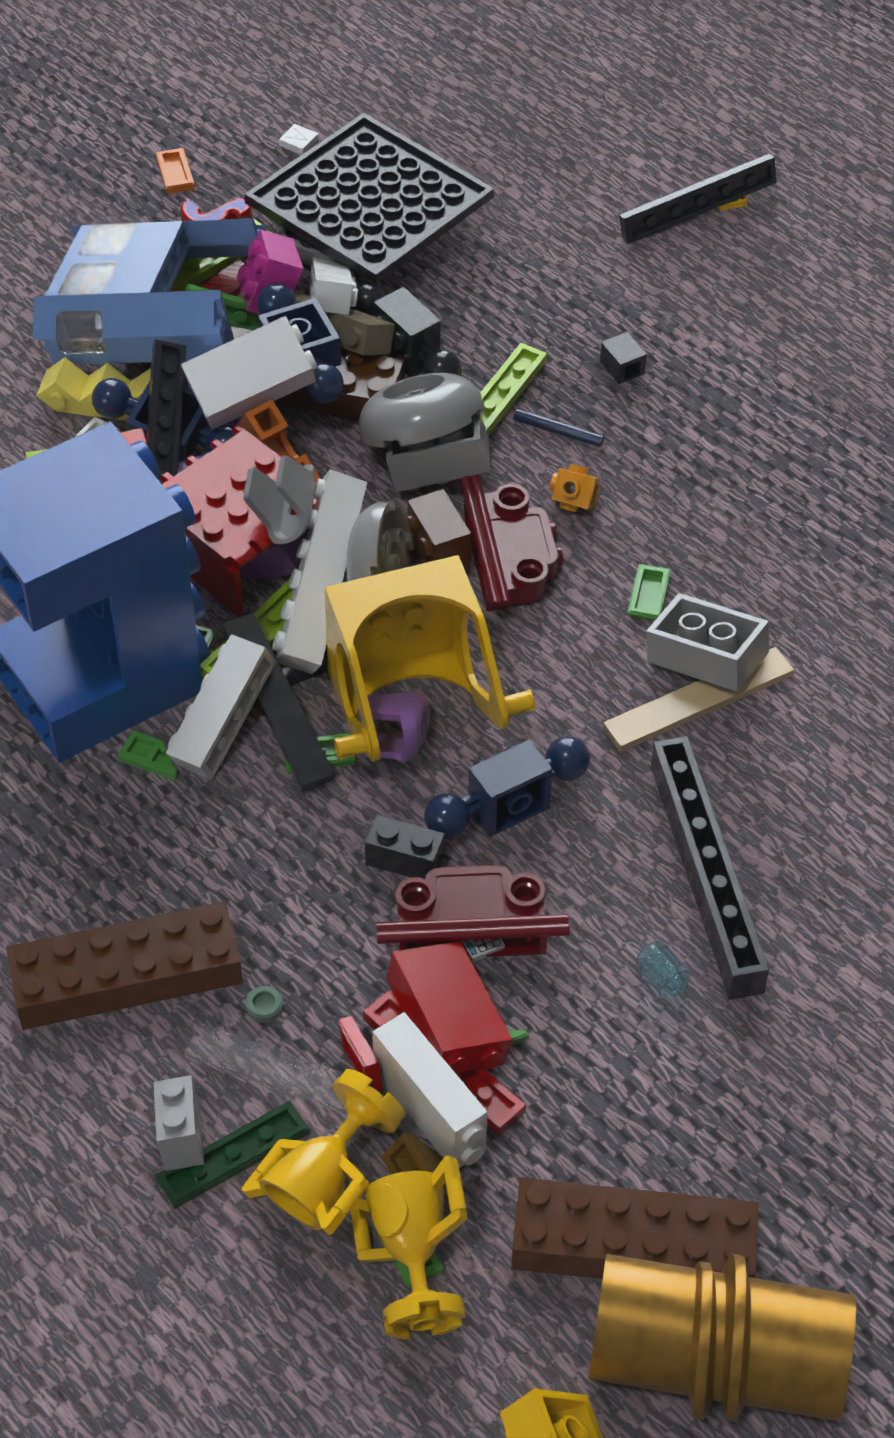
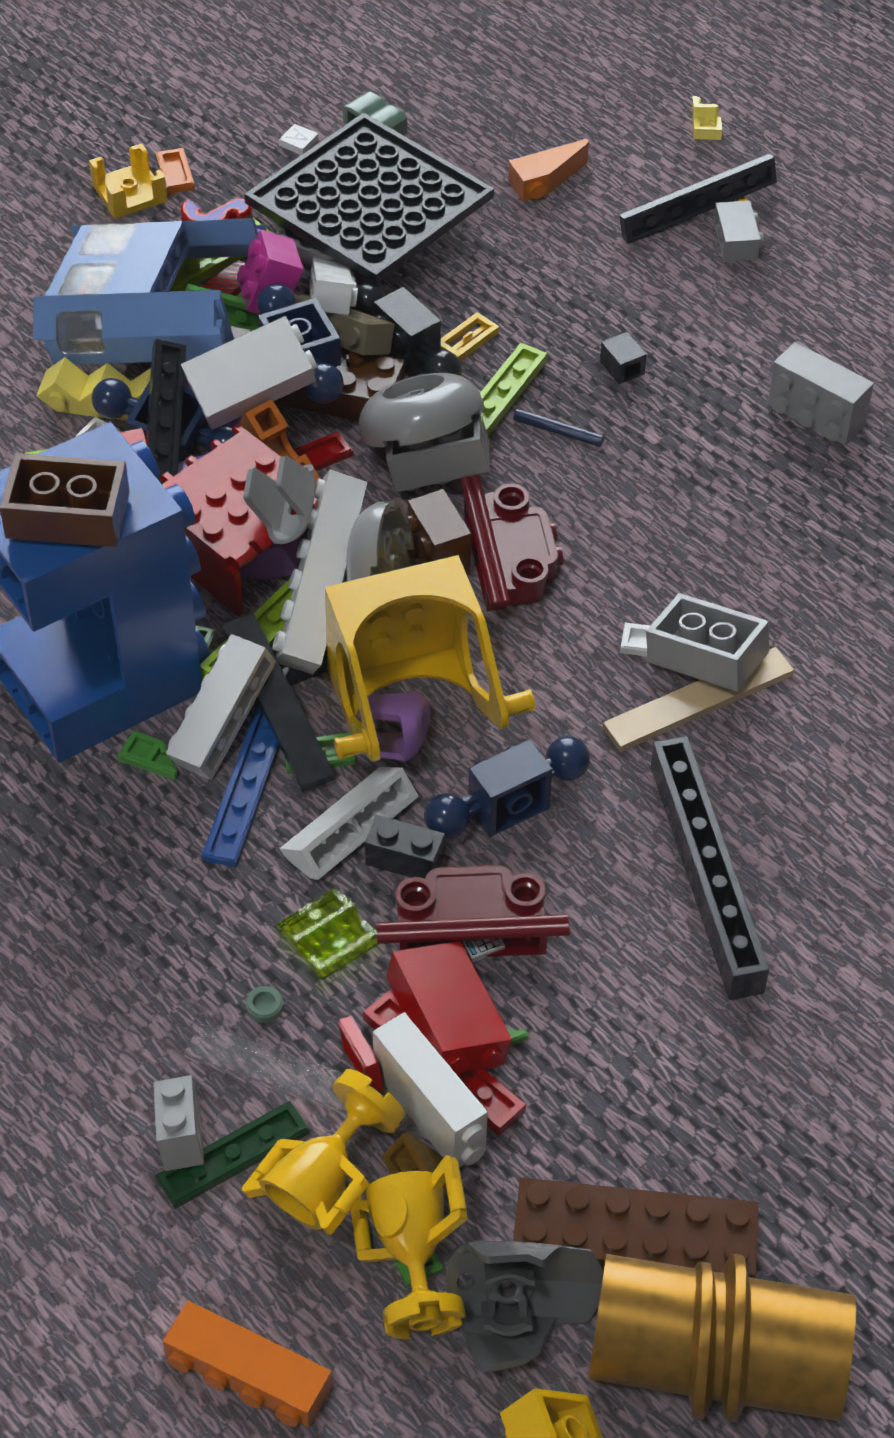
reddish brown brick [6,901,243,1030] -> none
light orange brick [549,464,602,512] -> none
bright green tile [627,564,671,621] -> none
clear light blue brick [637,941,690,996] -> none
none -> reddish brown brick [0,453,130,547]
none -> yellow panel [89,143,168,219]
none -> orange brick [162,1300,333,1428]
none -> blue tile [201,703,280,868]
none -> clear neon green slope [276,887,379,980]
none -> white brick [279,767,419,880]
none -> red tile [293,431,353,471]
none -> sand green brick [343,92,407,136]
none -> yellow tile [441,312,499,361]
none -> dark grey piece [447,1241,604,1372]
none -> orange slope [508,139,589,201]
none -> white tile [620,622,650,656]
none -> light yellow slope [692,96,722,140]
none -> brick [713,201,764,262]
none -> light grey brick [768,342,874,446]

